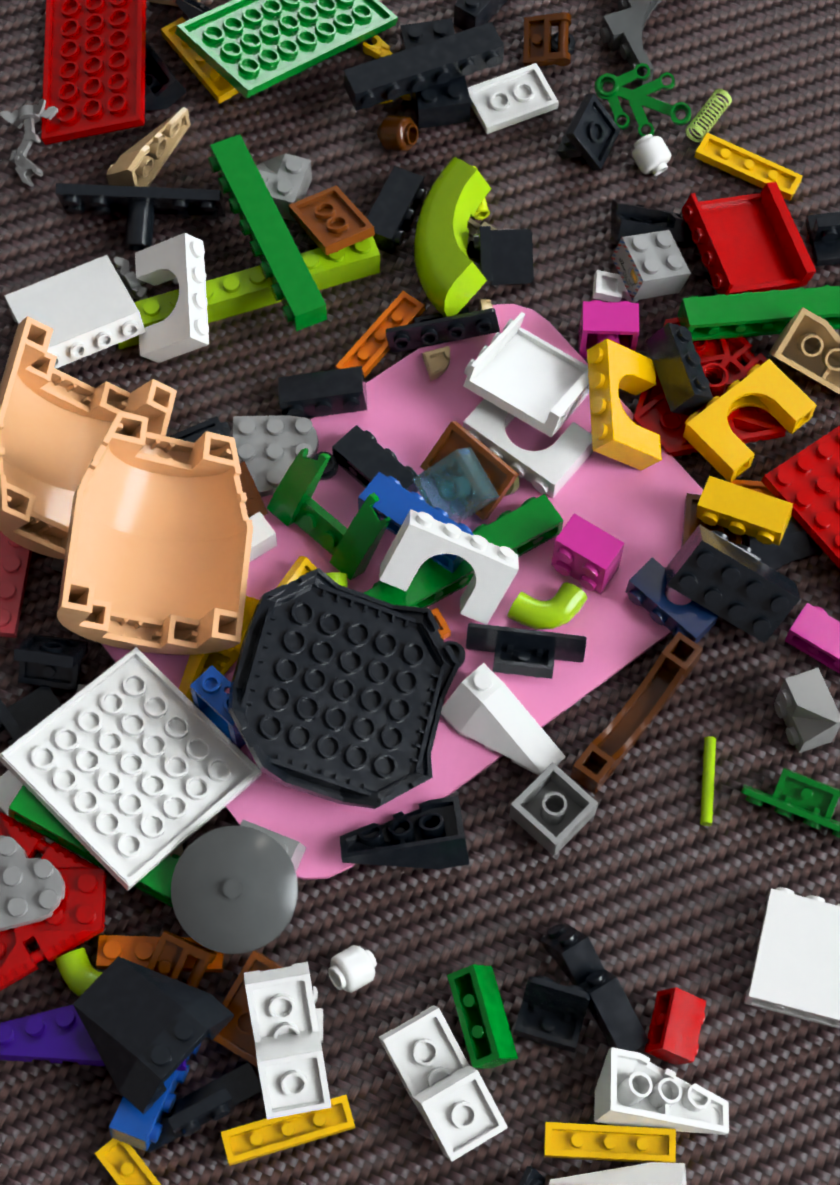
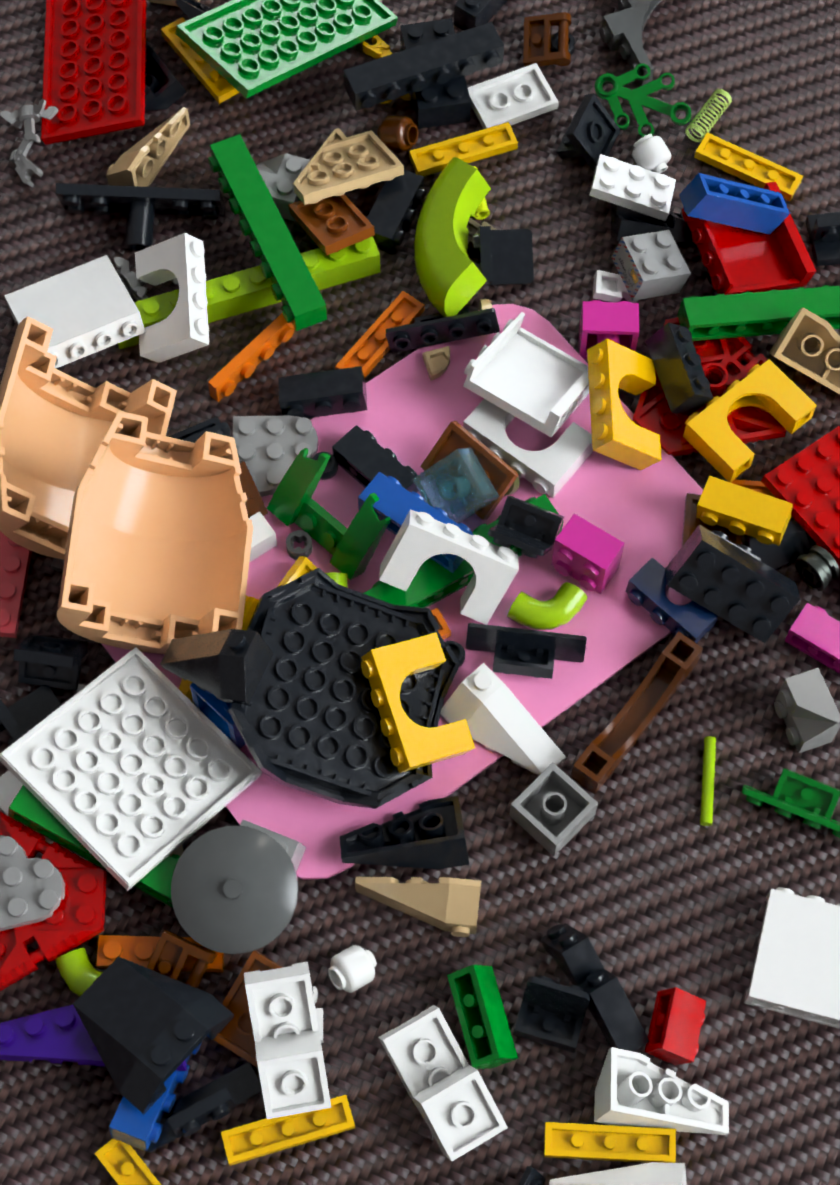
none -> black wedge [160,629,273,705]
none -> orange plate [208,312,295,402]
none -> dark grey bush [286,530,313,559]
none -> tan wing [293,128,404,205]
none -> tan wedge [355,877,481,937]
none -> yellow arch [361,632,475,773]
none -> yellow plate [409,122,518,176]
none -> black bracket [488,495,564,558]
none -> white plate [589,154,676,221]
none -> blue brick [679,173,790,235]
none -> pearl dark grey wheel [794,545,840,592]

